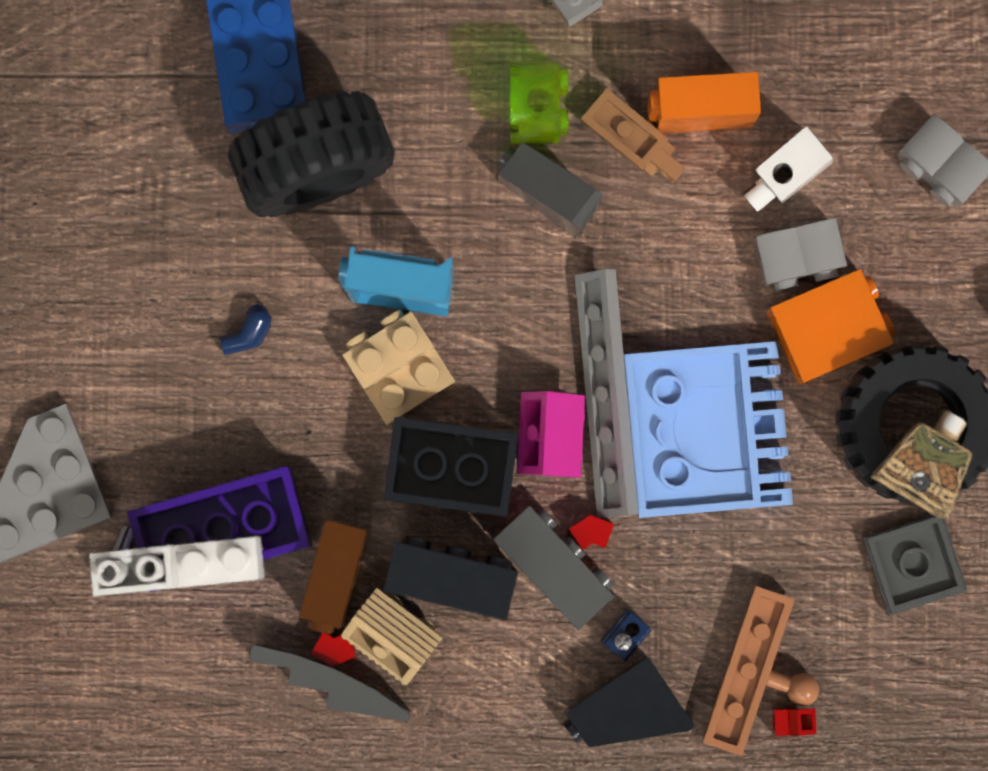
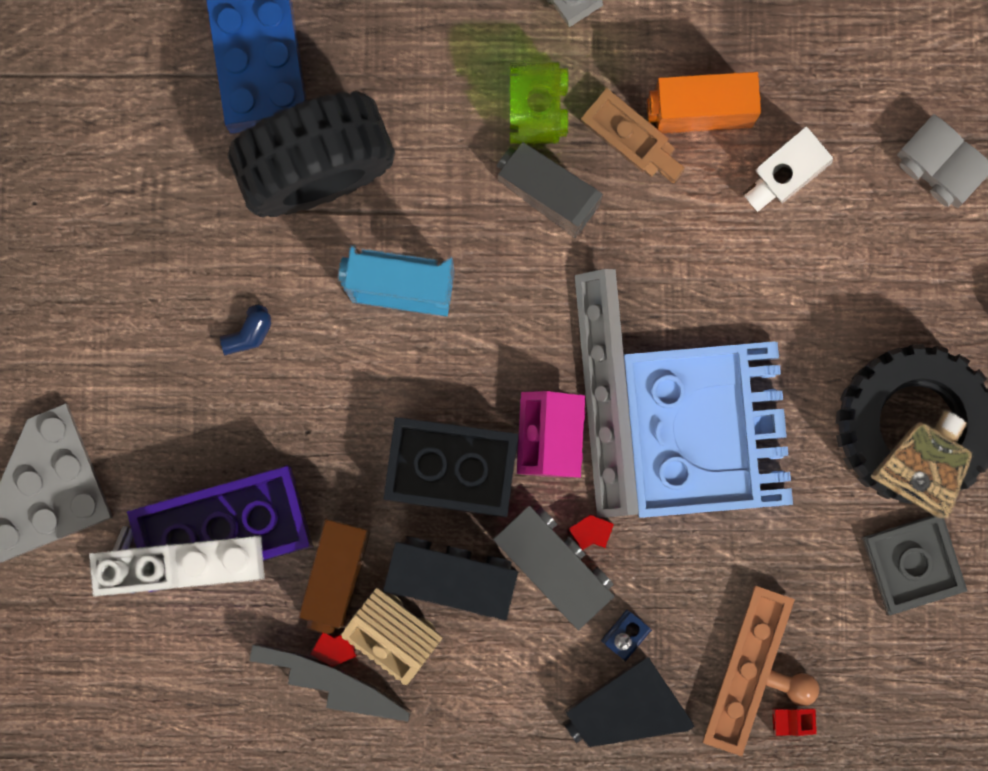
tan plate [342,310,456,426] -> none
light grey brick [754,219,847,292] -> none
orange brick [766,269,896,386] -> none

